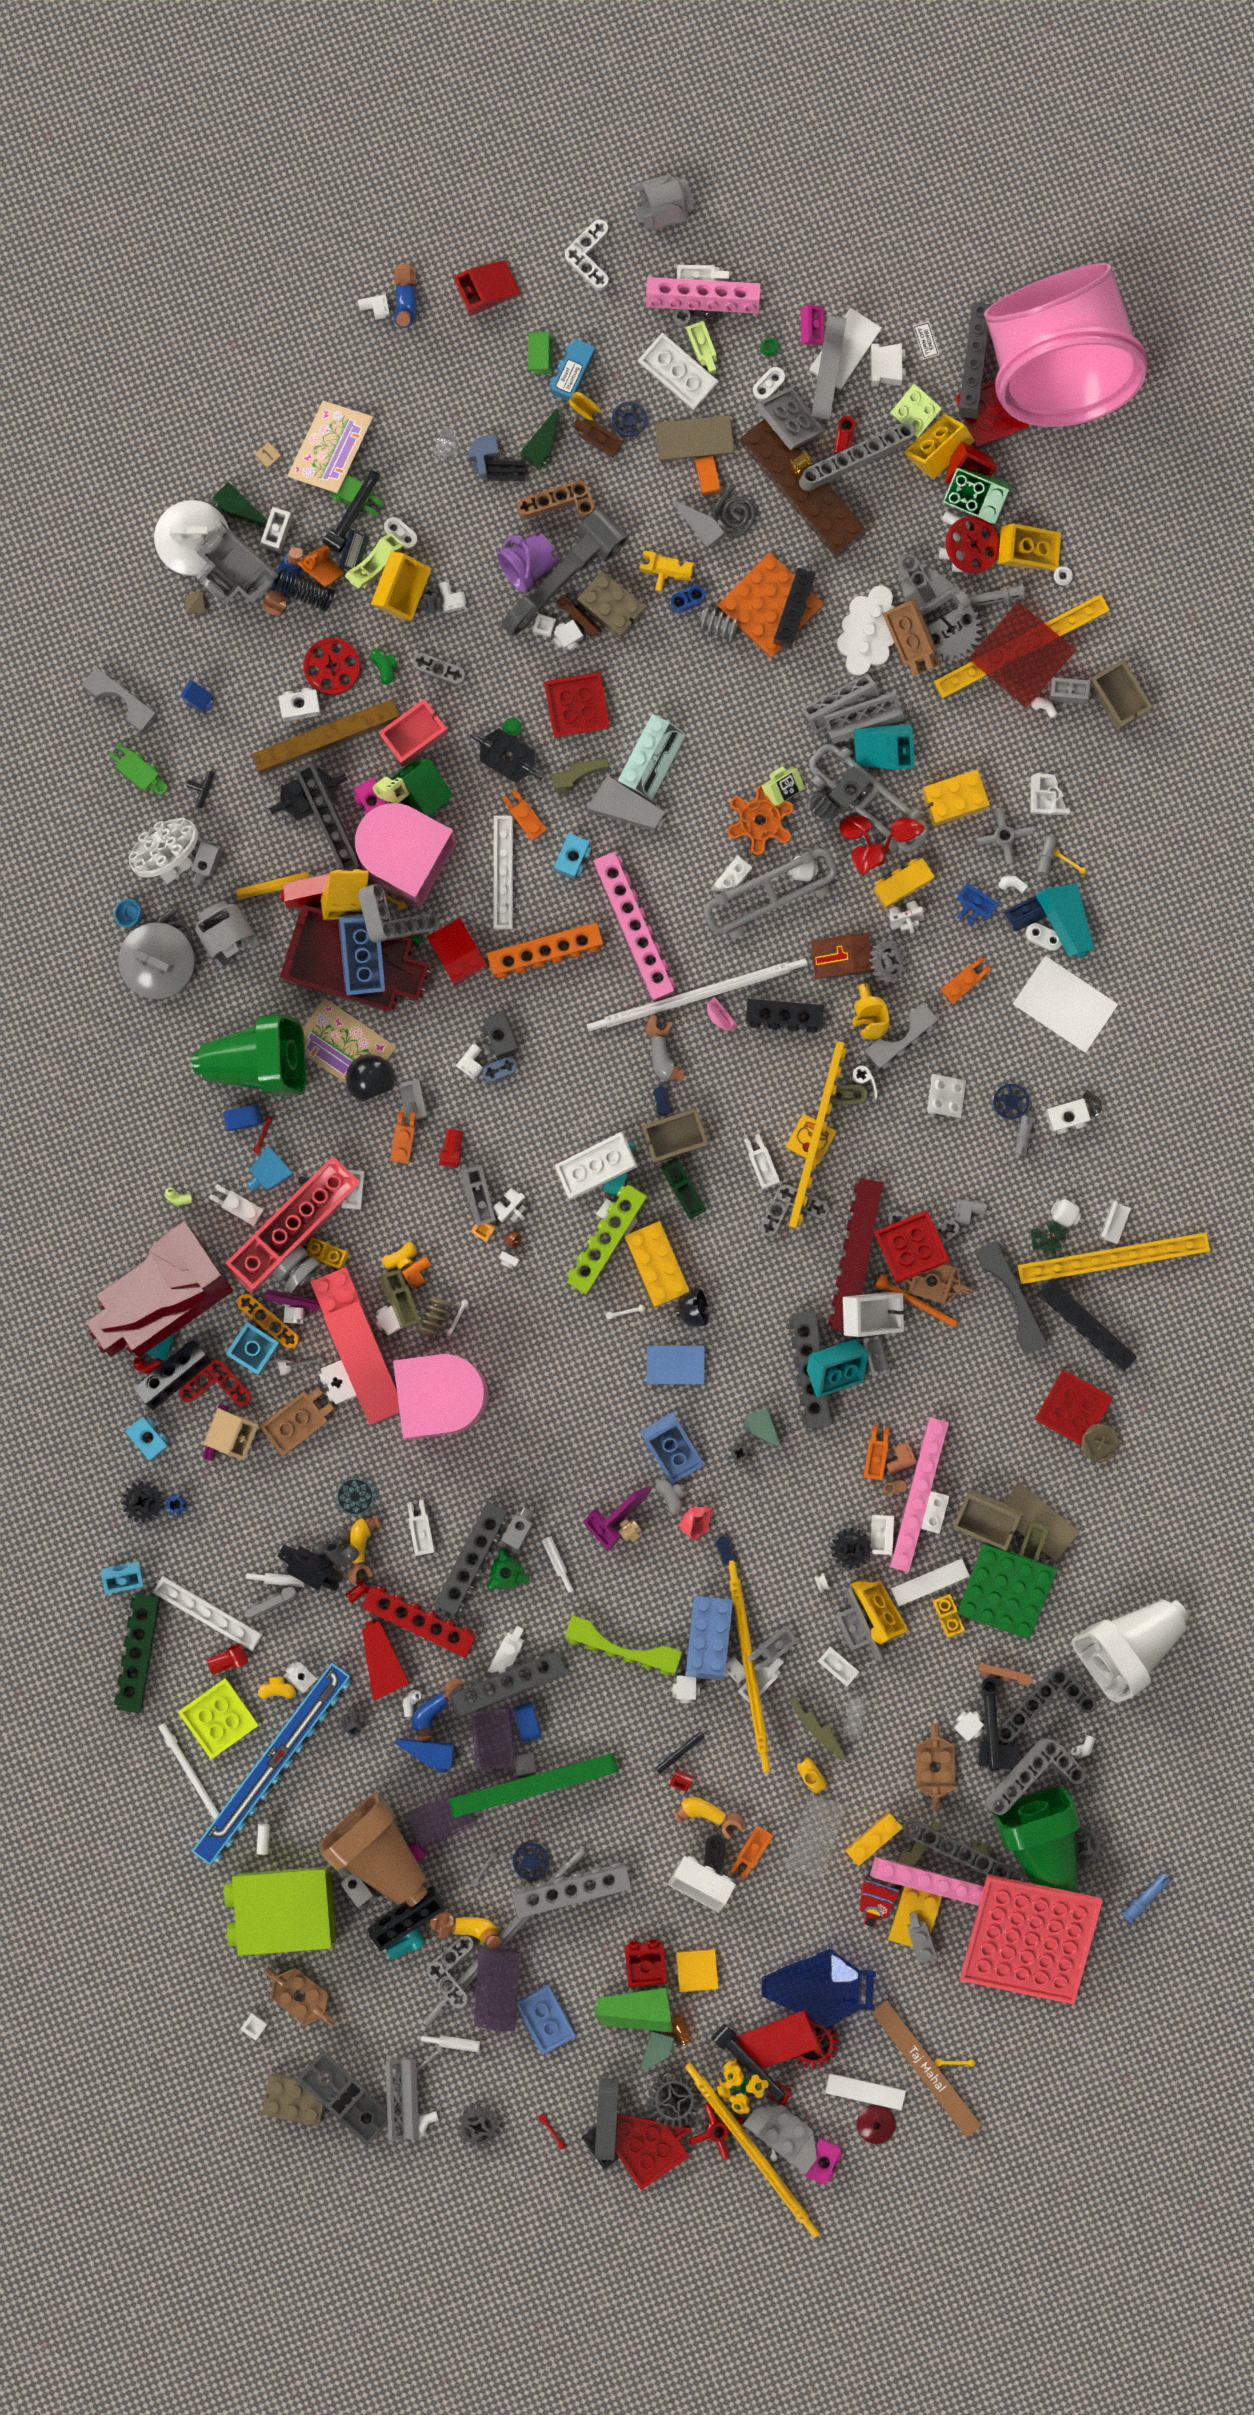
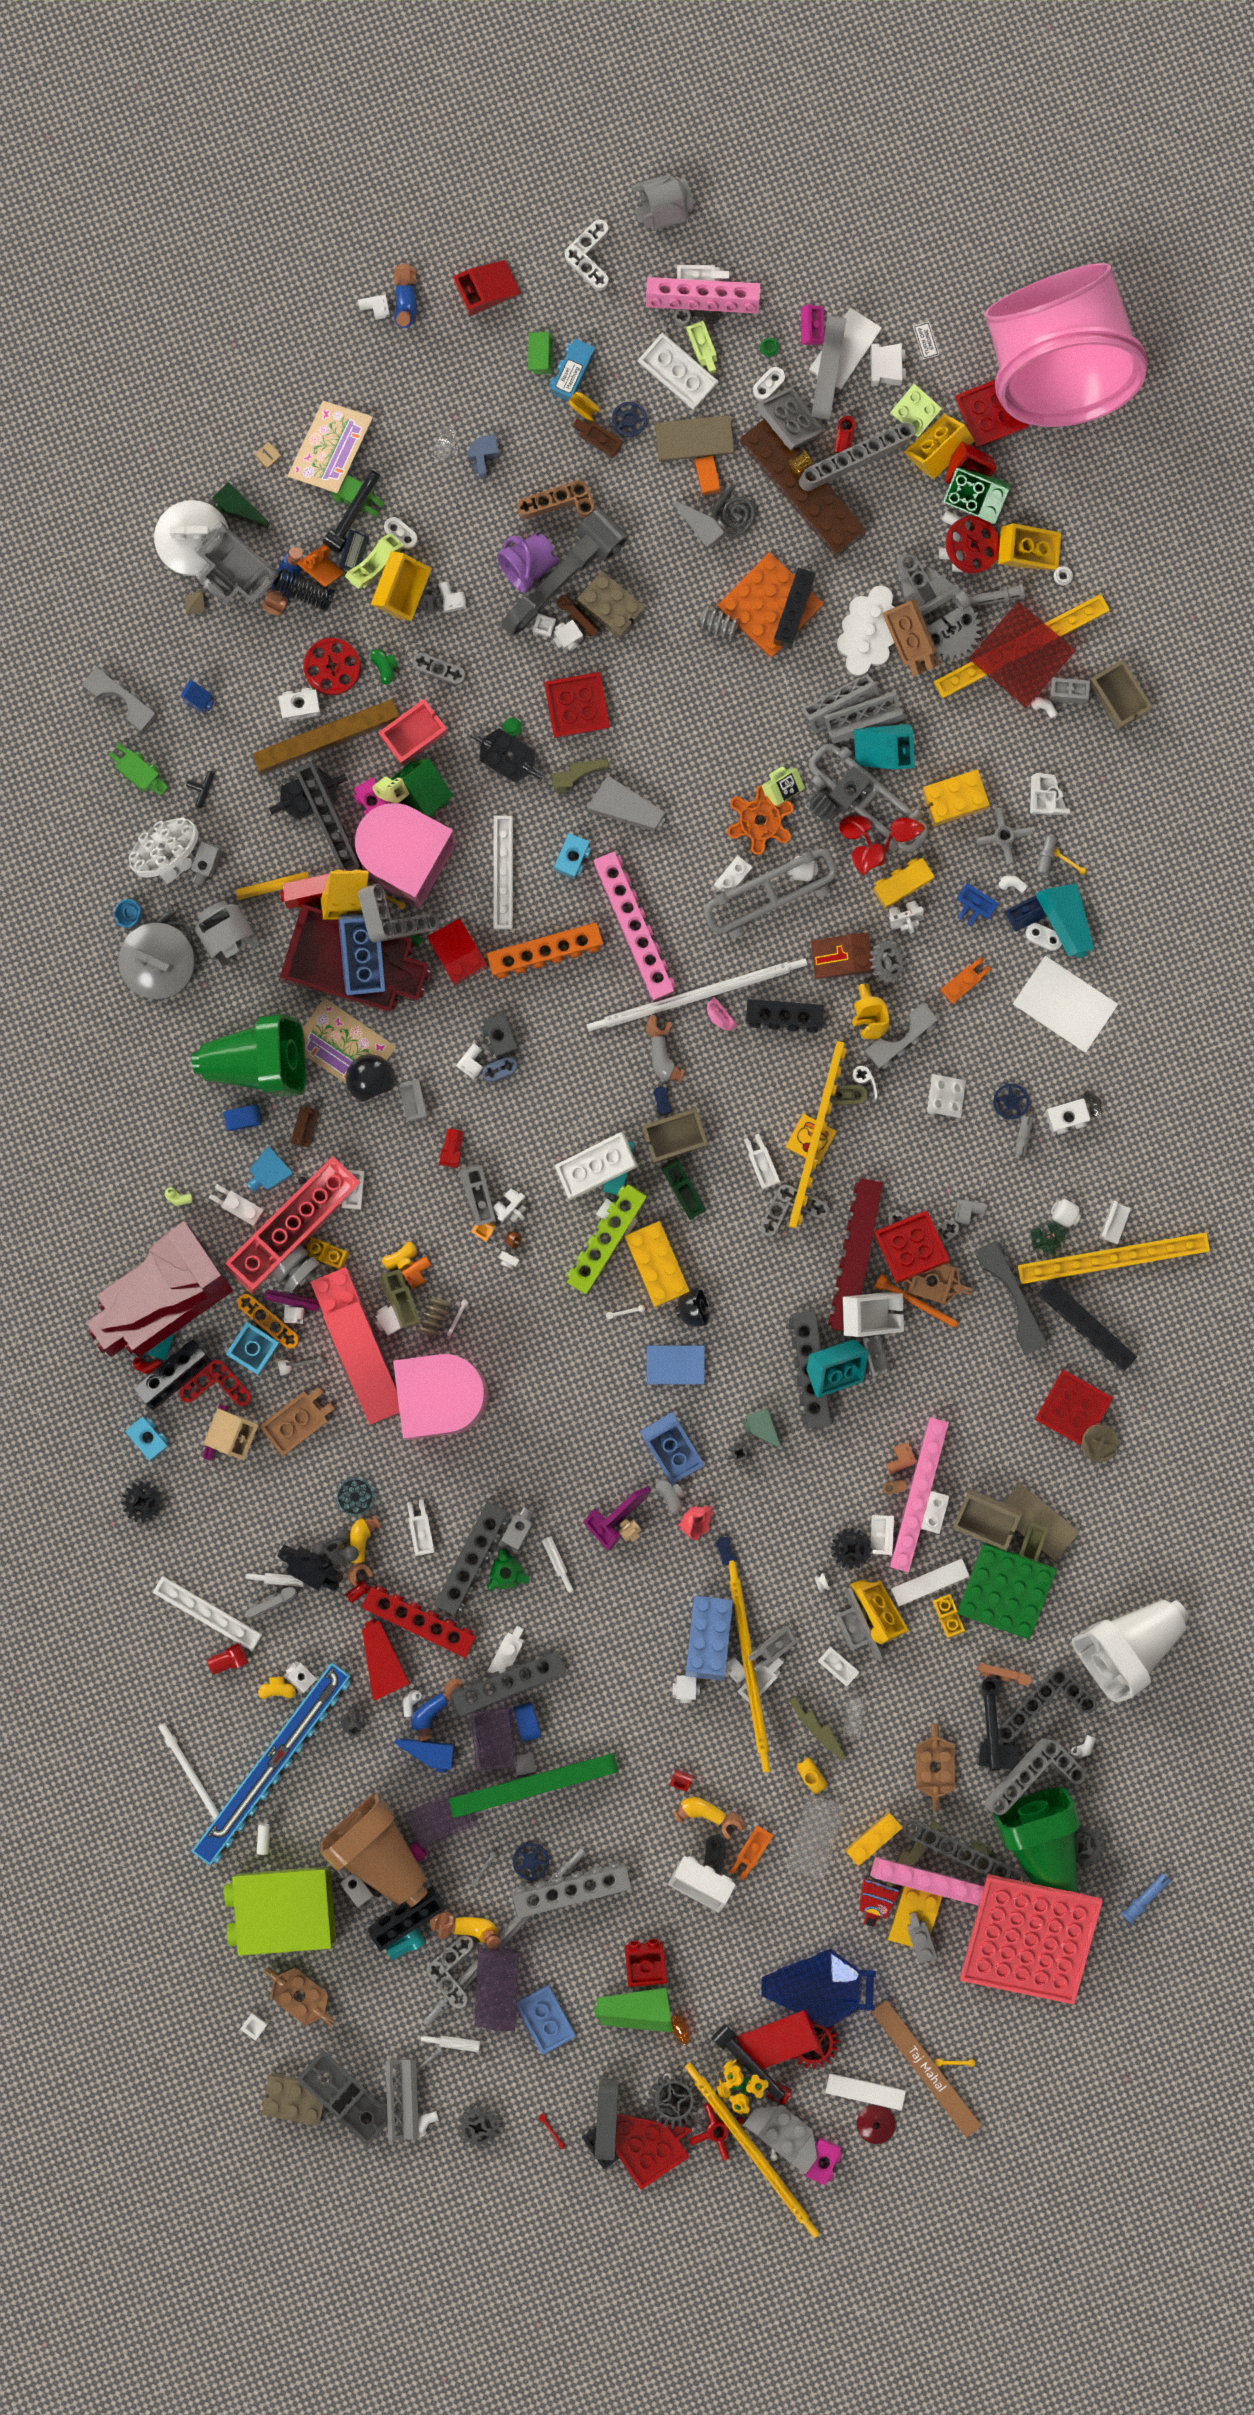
medium azure brick [101,1561,144,1594] -> none
dark green brick [114,1594,161,1713] -> none
blue gear [164,1493,188,1517] -> none
neon yellow plate [178,1678,259,1759] -> none
red hinge [253,1116,273,1154] -> none
white brick [260,507,293,554] -> none
white brick [319,1360,357,1405] -> none
orange hinge [390,1110,416,1164] -> none
black tile [487,460,526,481] -> none
orange hinge [502,789,547,842] -> none
dark green slope [521,408,560,470] -> none
lime arch [565,1615,682,1676] -> none
light aqua slope [618,714,686,802] -> none
yellow piece [639,550,694,593] -> none
sand green slope [641,2030,677,2071] -> none
black bar [655,1732,705,1774] -> none
blue beam [671,585,705,614] -> none
yellow tile [676,1949,718,1992] -> none
orange hinge [863,1424,889,1481] -> none
white brick [953,1711,984,1741] -> none
dark grey brick [959,302,991,419] -> none
none -> reddish brown hinge [291,1106,319,1148]

